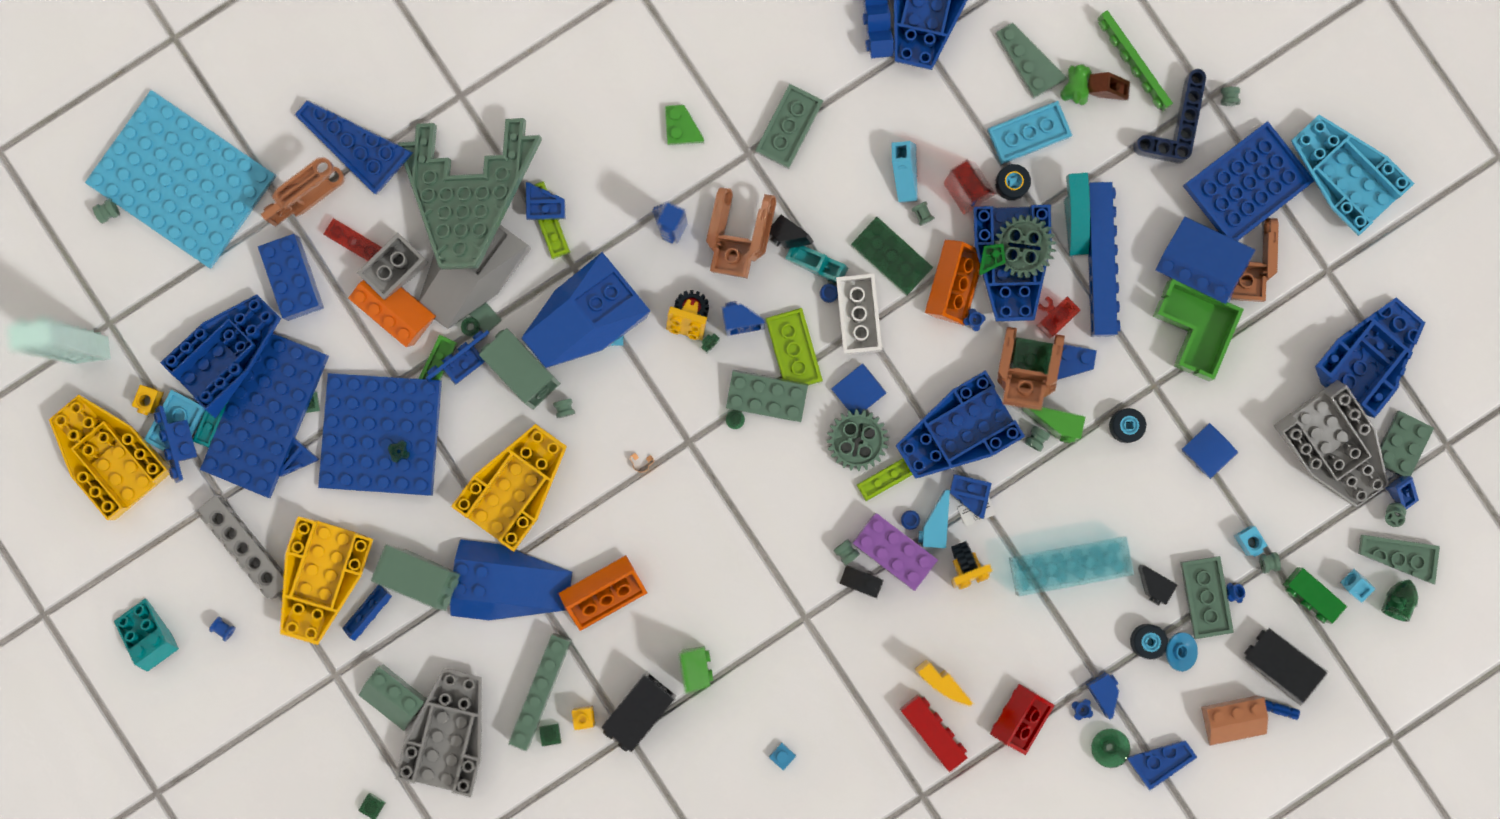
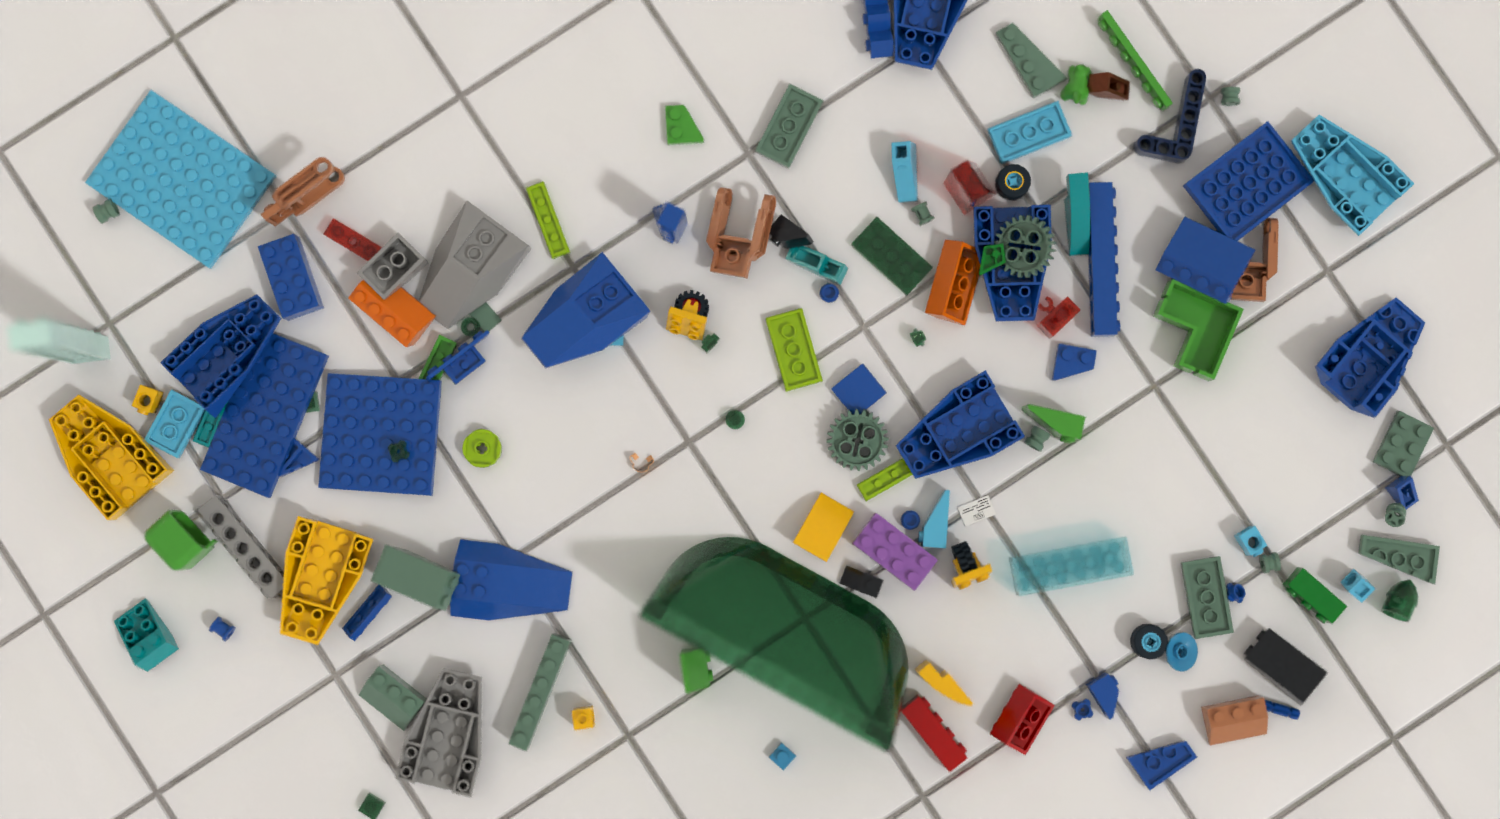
blue bracket [154,406,197,483] -> none
blue wing [295,101,413,194] -> none
sand green wing [398,118,542,270] -> none
yellow wedge [451,424,567,552] -> none
sand green slope [479,328,561,410] -> none
blue wing [526,182,566,220] -> none
clear green plate [539,723,562,746] -> none
sand green wheel [553,399,575,418] -> none
orange slope [558,555,647,631] -> none
black slope [601,671,676,752] -> none
blue slope [722,302,765,336] -> none
sand green plate [726,370,808,422] -> none
sand green wheel [833,539,860,566] -> none
white slope [836,273,882,354] -> none
blue wing [950,474,992,519] -> none
blue plate [963,309,985,331] -> none
nougat plate [997,327,1065,410] -> none
clear green plate [1010,337,1053,374] -> none
clear green dish [1091,729,1130,768] -> none
black wheel [1109,408,1147,443] -> none
black slope [1138,565,1177,606] -> none
blue slope [1182,423,1238,479] -> none
light grey wedge [1273,380,1389,507] -> none
none -> bright green piece [144,510,218,571]
none -> lime plate [462,429,502,468]
none -> clear green windscreen [639,537,909,753]
none -> yellow slope [793,493,854,562]
none -> clear green plate [910,328,927,347]

